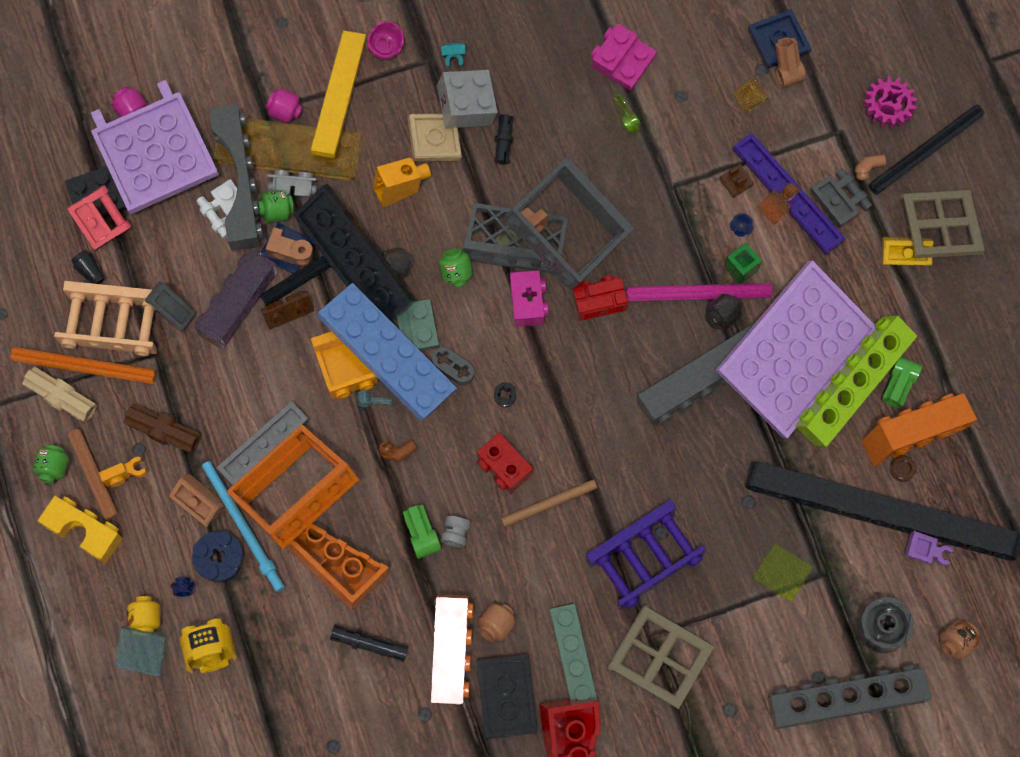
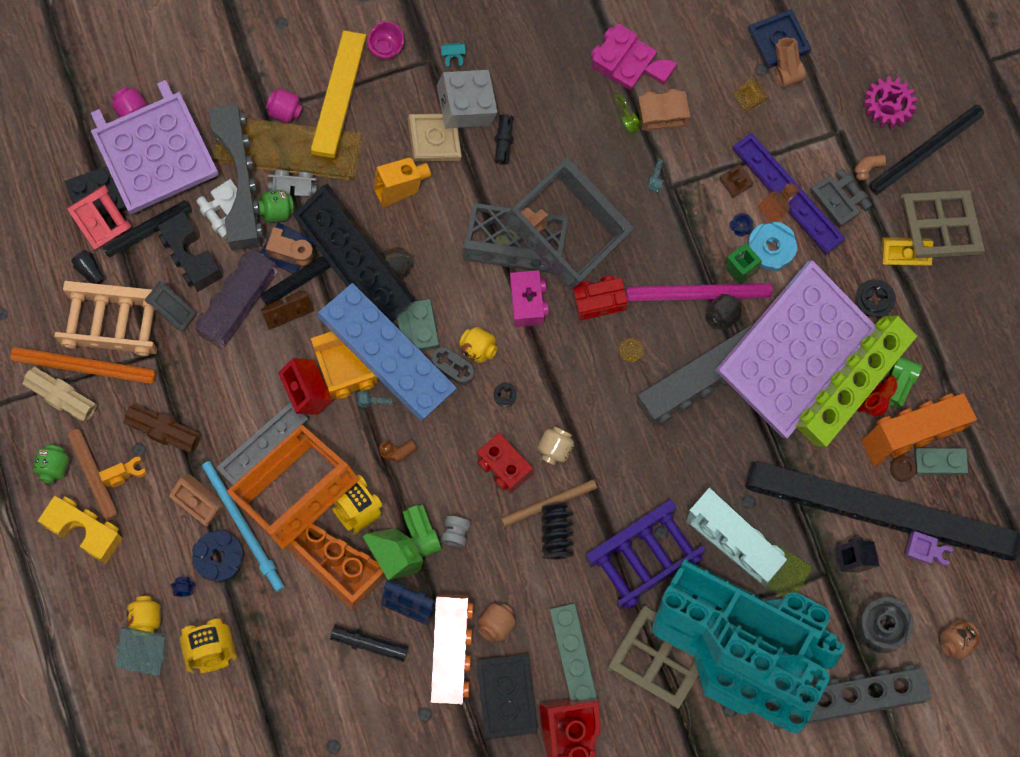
bright green head [439,248,473,287] -> none
none -> black axle [102,201,192,257]
none -> black arch [158,212,223,292]
none -> red brick [278,358,333,415]
none -> yellow brick [332,474,383,535]
none -> bright green slope [363,528,423,580]
none -> dark blue plate [381,580,435,626]
none -> yellow head [459,327,498,363]
none -> tan head [537,426,575,465]
none -> black piece [542,504,574,560]
none -> clear yellow plate [619,338,644,363]
none -> nougat brick [637,89,690,131]
none -> dark pink tile [644,60,677,85]
none -> clear light blue hand [648,159,664,193]
none -> teal connector [651,559,845,733]
none -> light aqua wedge [686,488,787,587]
none -> medium azure plate [748,222,797,272]
none -> black brick [836,537,880,573]
none -> black gear [856,279,896,318]
none -> red plate [857,375,898,417]
none -> sand green plate [914,448,968,475]

